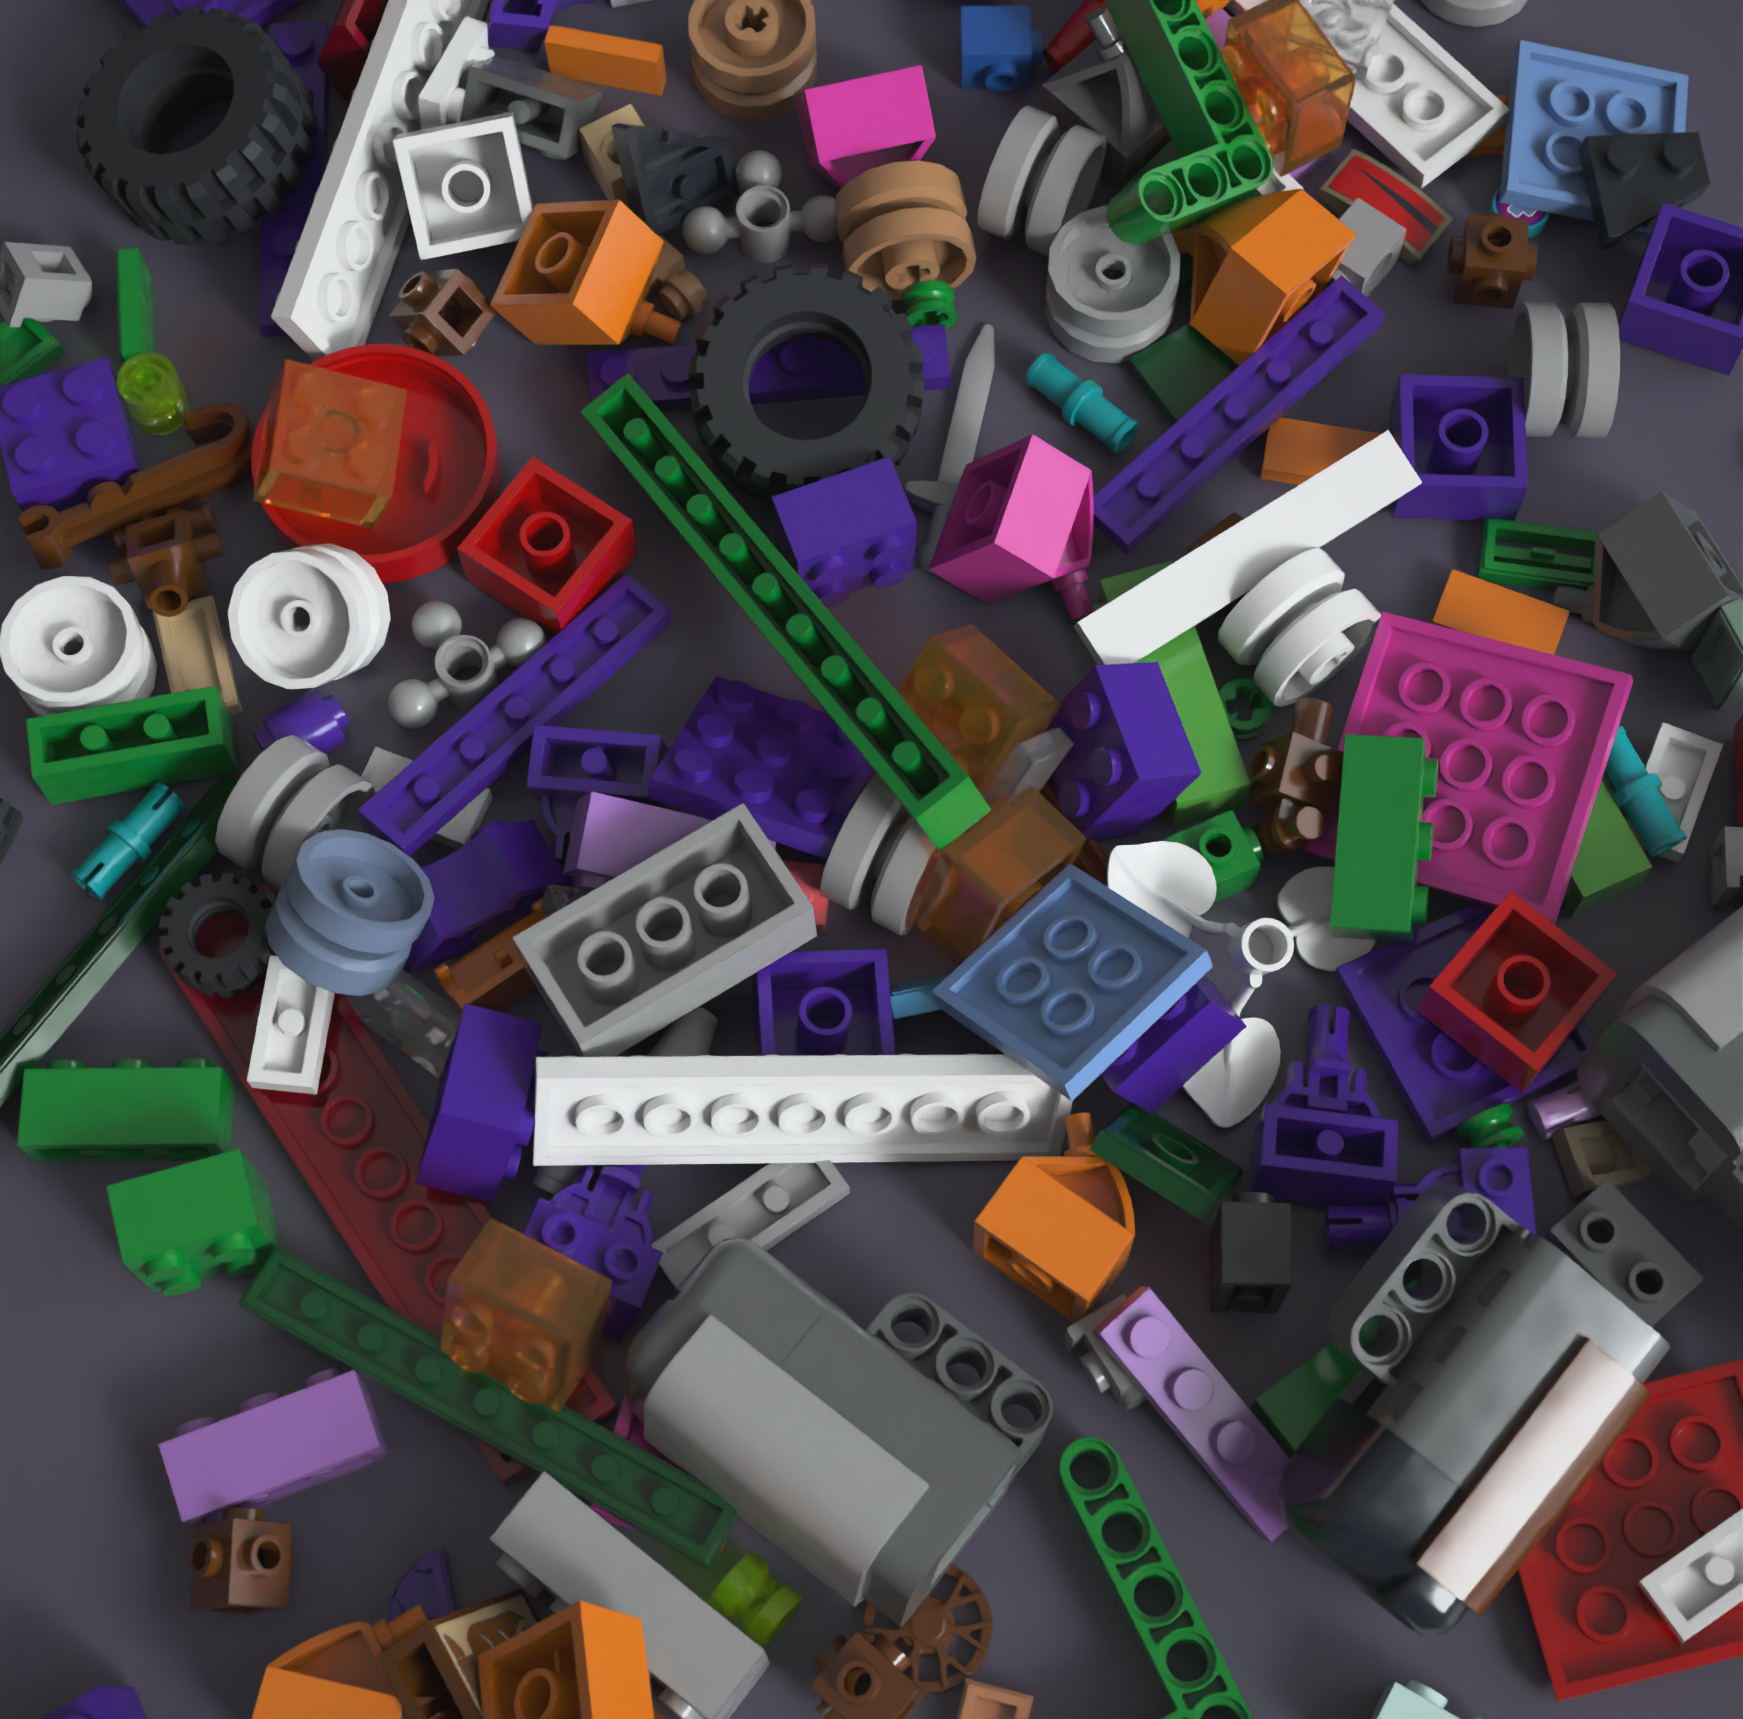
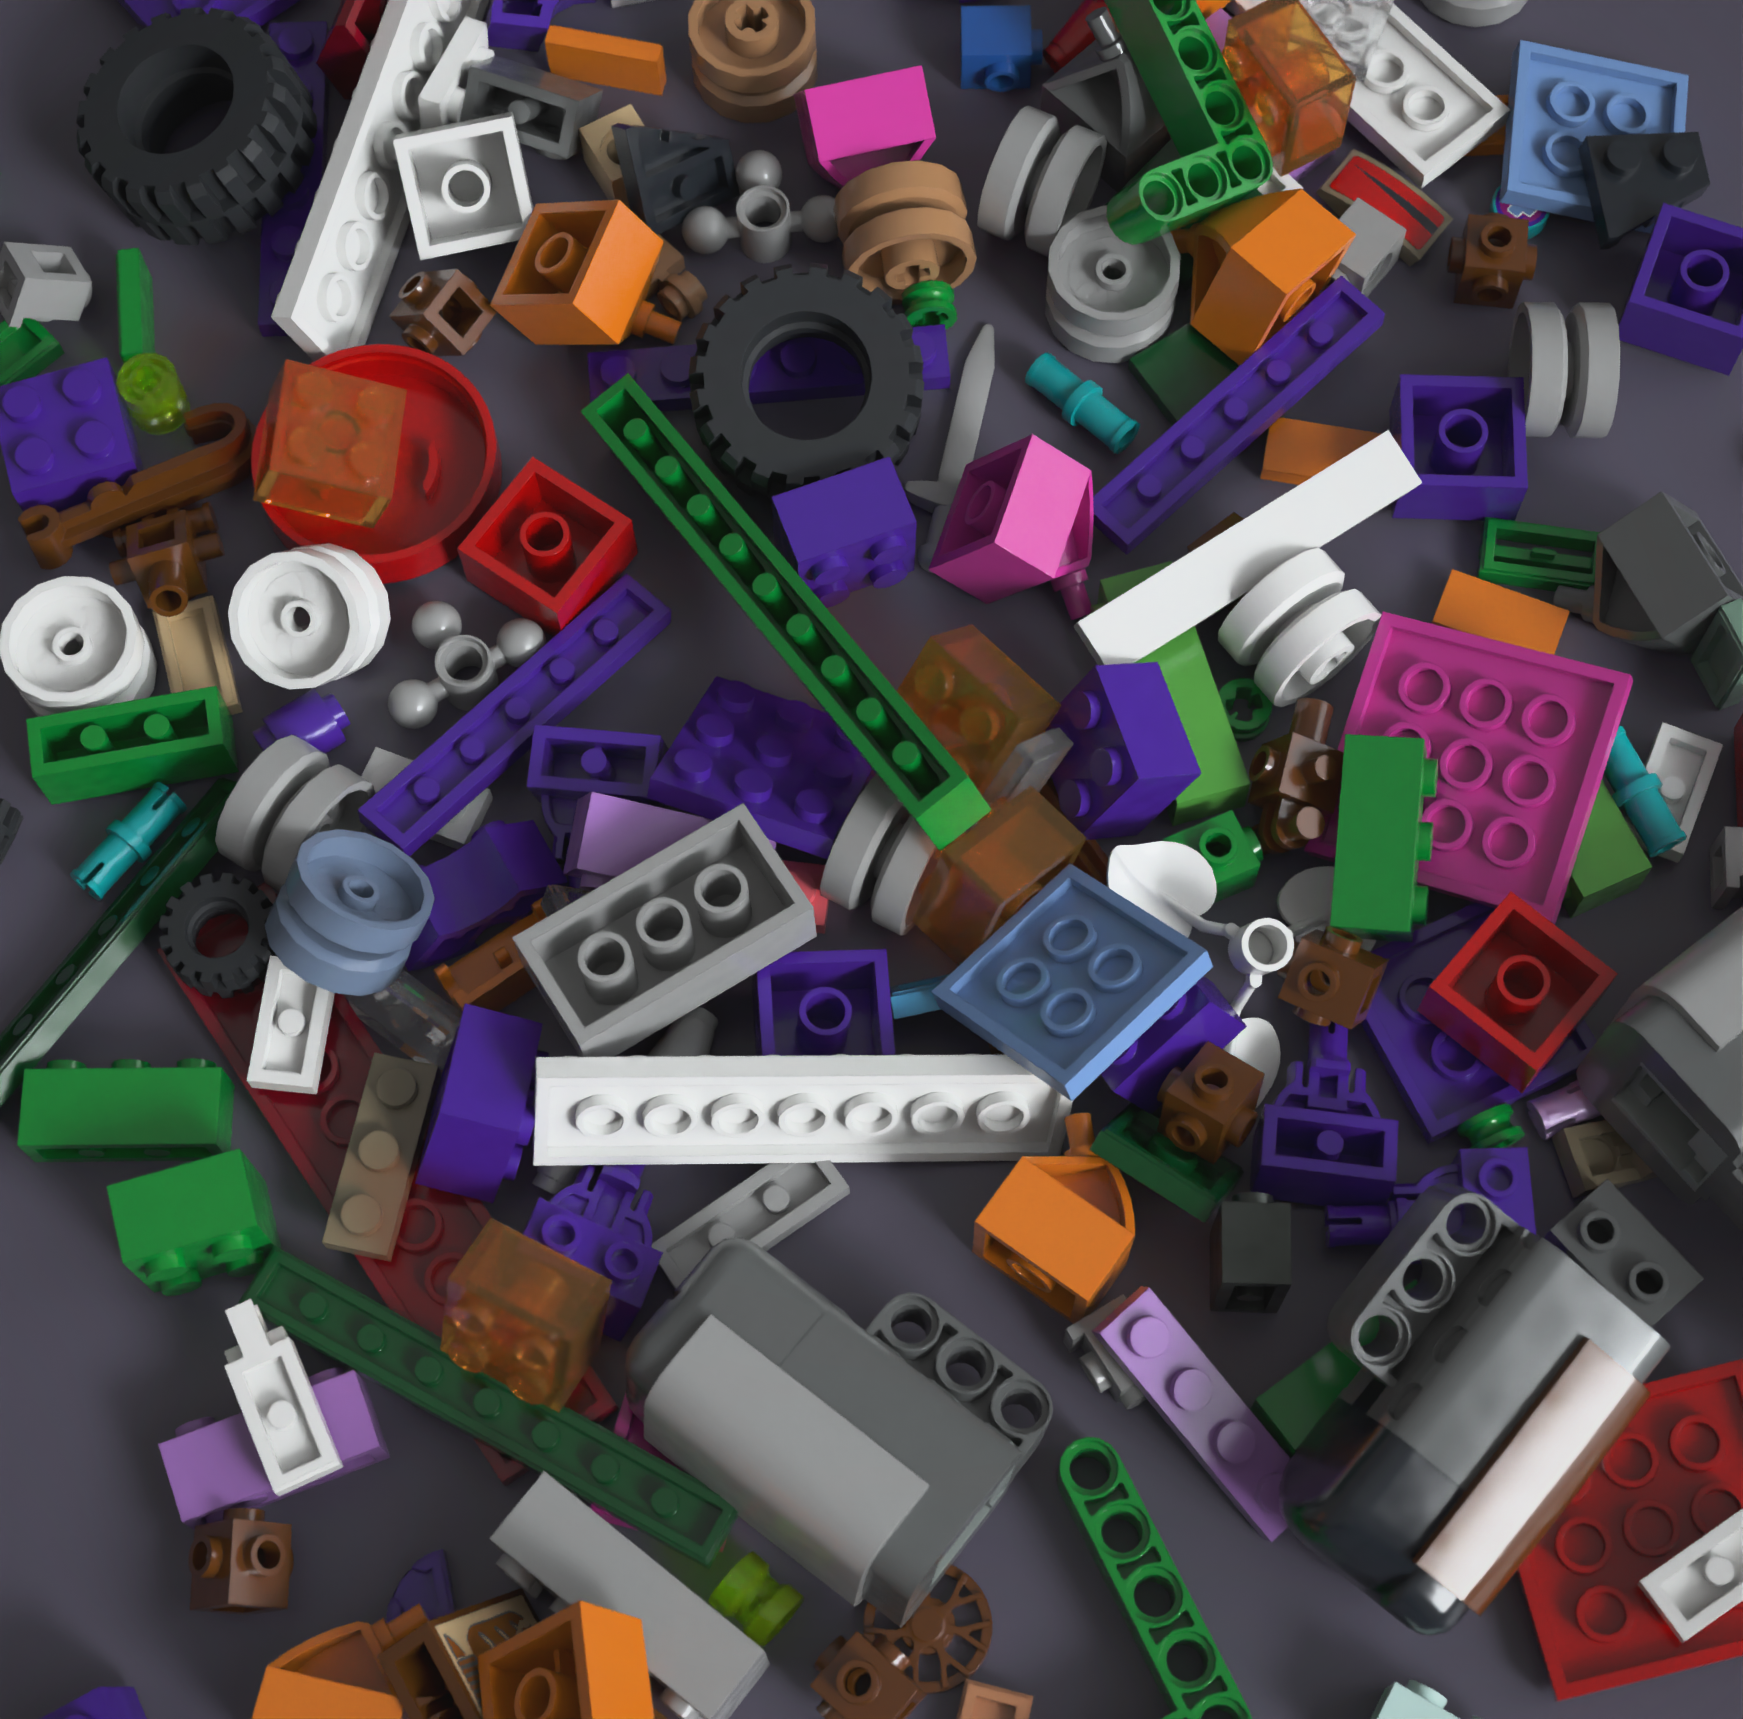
none -> white hinge [224,1299,344,1496]
none -> dark tan plate [322,1053,442,1262]
none -> reddish brown brick [1157,1041,1265,1165]
none -> reddish brown brick [1277,926,1389,1030]

